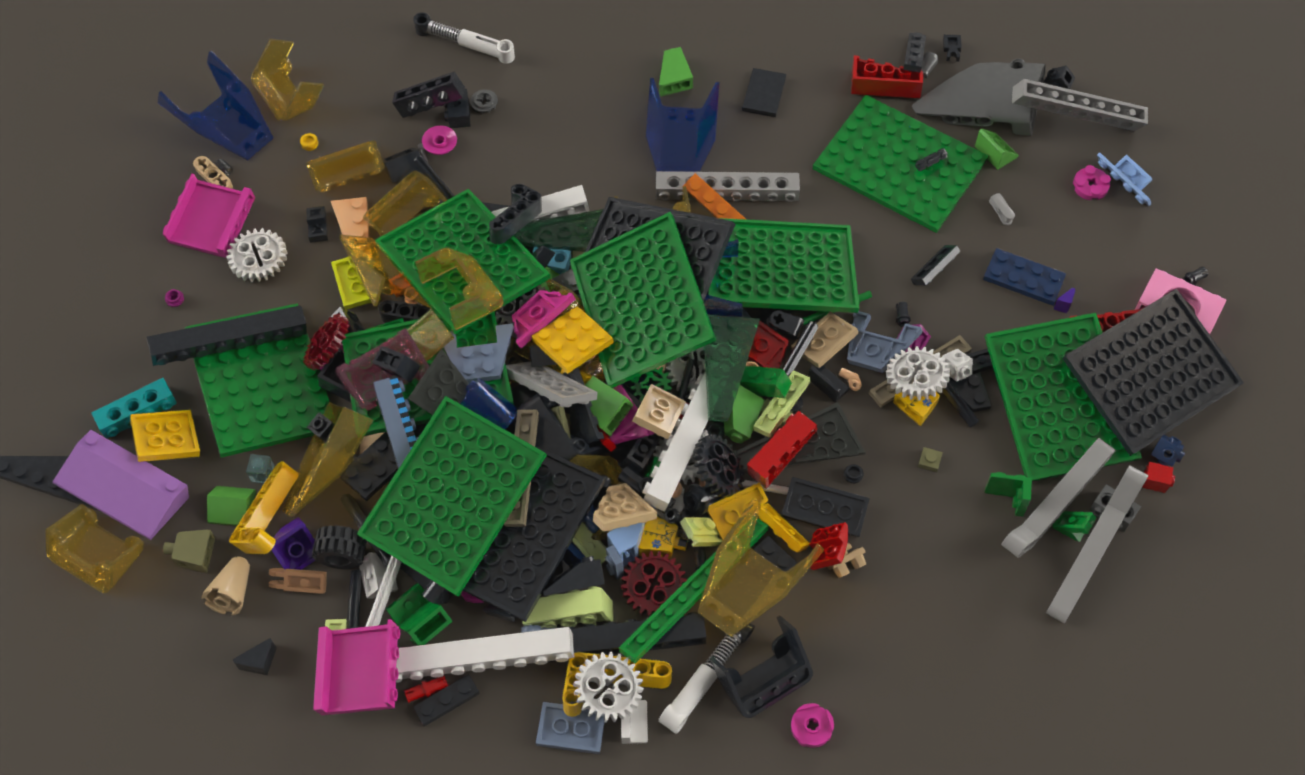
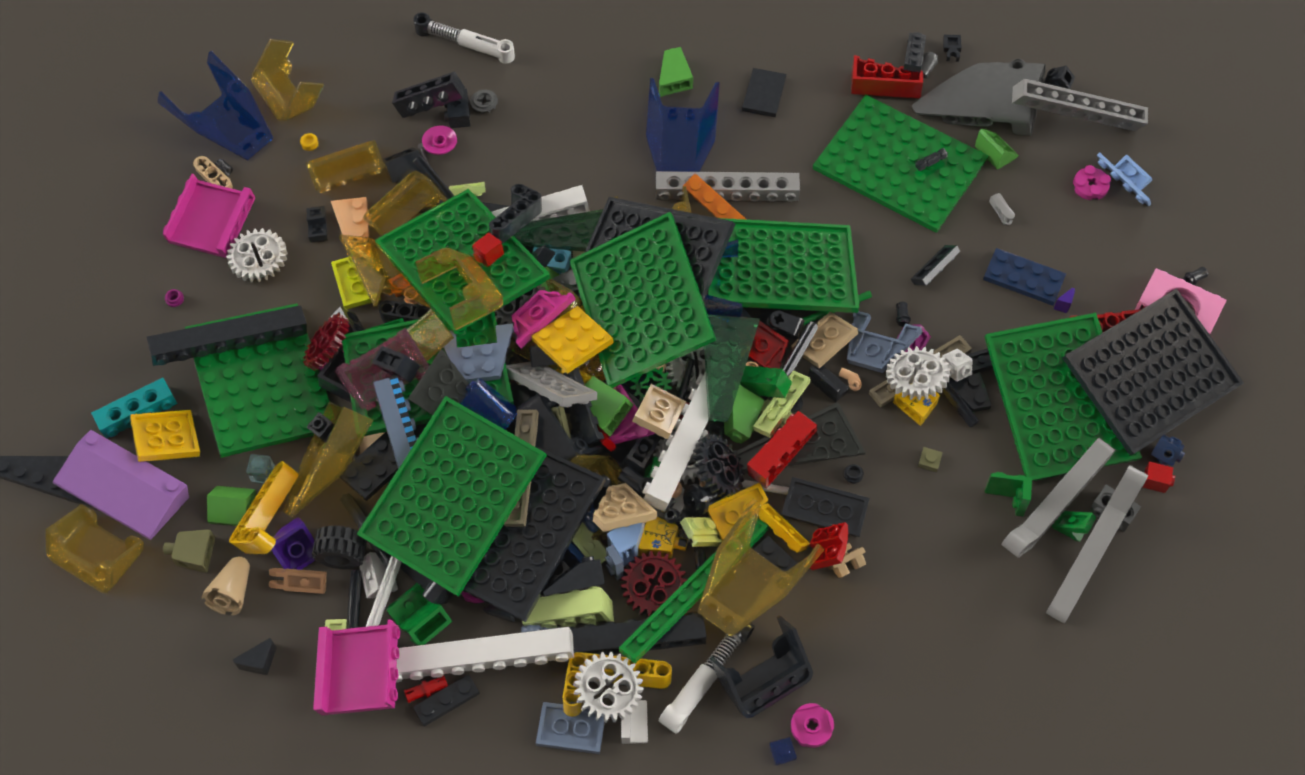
none -> yellowish green plate [449,182,486,196]
none -> red brick [472,232,504,267]
none -> clear blue plate [769,737,797,765]

